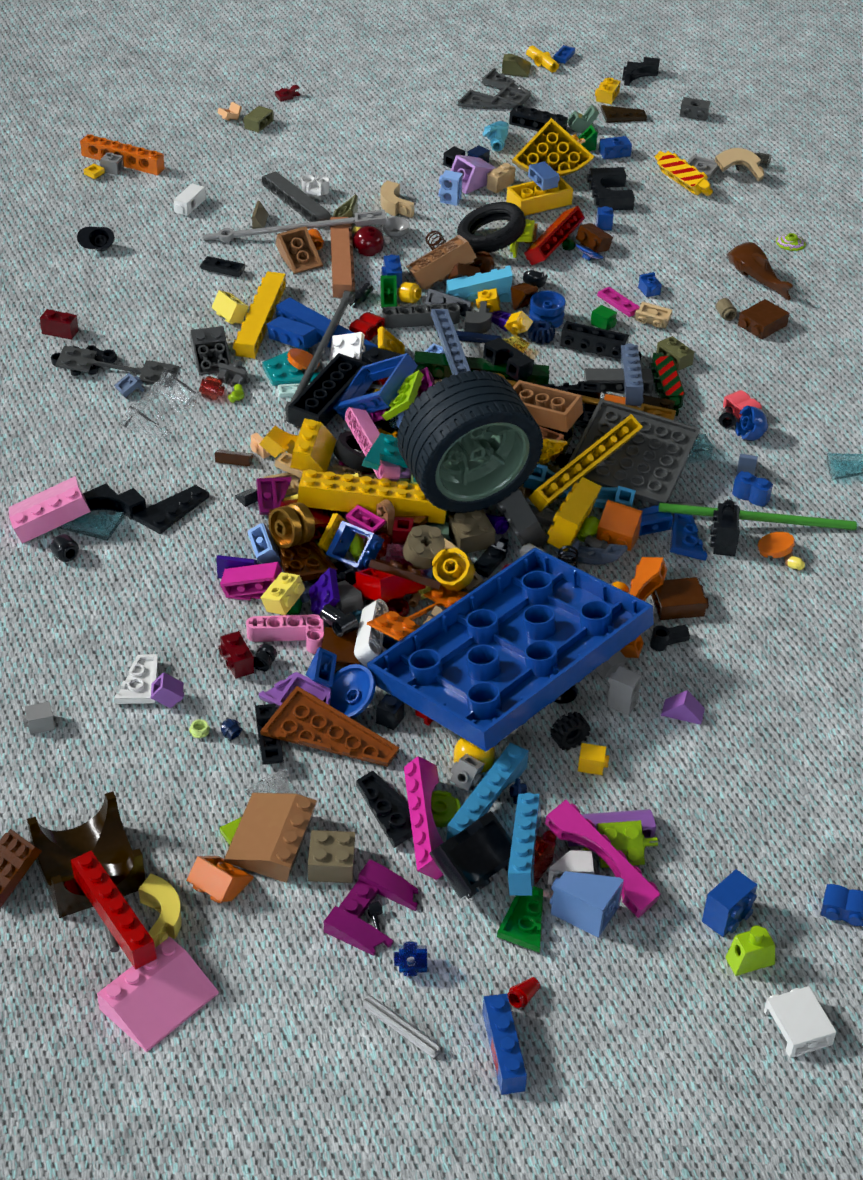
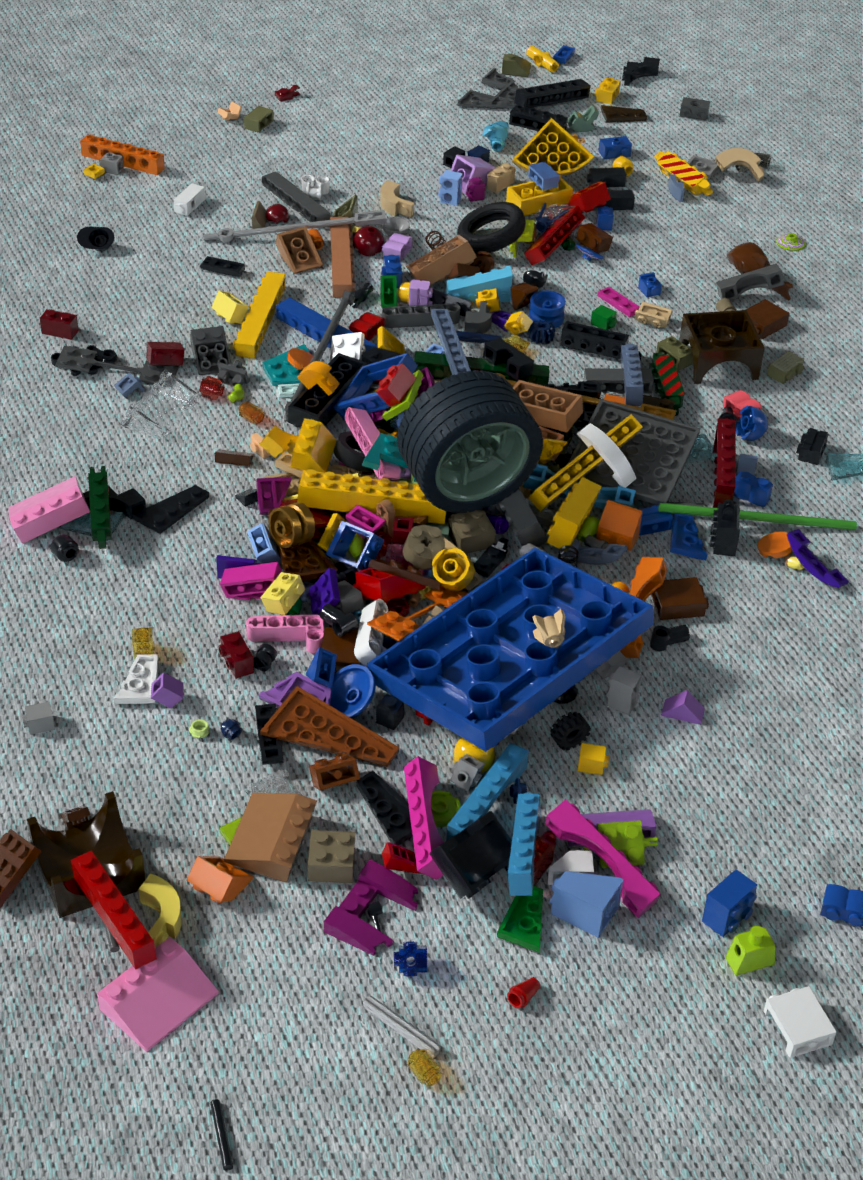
blue brick [267,316,318,350] -> none
blue brick [482,993,527,1095] -> none
green slope [578,125,598,151] -> none
none -> reddish brown slope [60,806,90,830]
none -> dark green hinge [88,466,112,549]
none -> clear yellow brick [132,627,154,659]
none -> dark red piece [146,342,185,365]
none -> black bar [210,1099,233,1171]
none -> clear orange brick [239,401,265,424]
none -> dark red hair [265,204,289,224]
none -> light orange brick [297,361,340,396]
none -> dark orange brick [309,753,360,790]
none -> red brick [376,363,416,407]
none -> lavender brick [382,233,413,261]
none -> red slope [382,842,425,875]
none -> clear yellow brick [407,1049,442,1087]
none -> lavender brick [409,279,433,306]
none -> magenta brick [465,177,485,202]
none -> black brick [514,79,591,108]
none -> tan brick [532,609,566,648]
none -> clear hinge [533,204,575,220]
none -> dark blue plant [536,203,569,233]
none -> red slope [566,182,611,213]
none -> white slope [577,423,636,488]
none -> yellow head [612,156,634,177]
none -> sand blue slope [668,174,684,202]
none -> dark brown piece [679,310,765,384]
none -> dark red window [711,418,736,518]
none -> dark grey arch [716,263,784,301]
none -> olive brick [767,351,804,384]
none -> dark purple slope [787,529,849,588]
none -> black brick [796,428,829,465]

